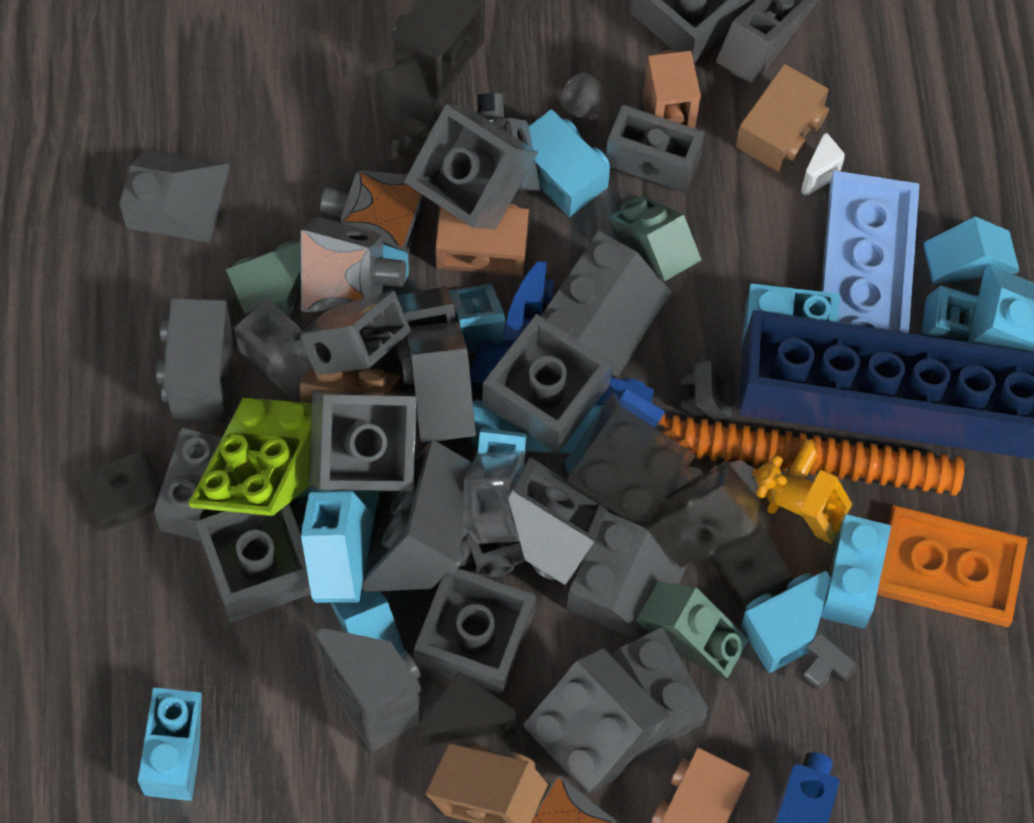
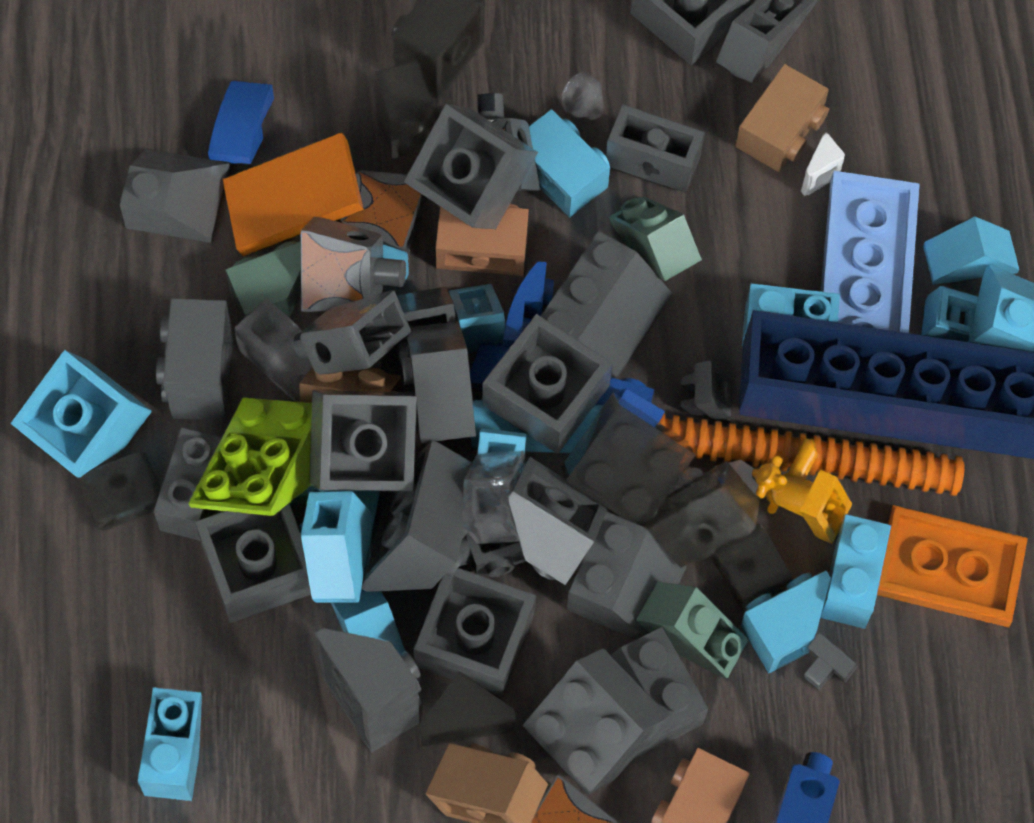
nougat brick [642,50,701,129] -> none
none -> medium azure slope [10,350,152,478]
none -> blue slope [208,81,274,164]
none -> orange tile [223,132,364,256]

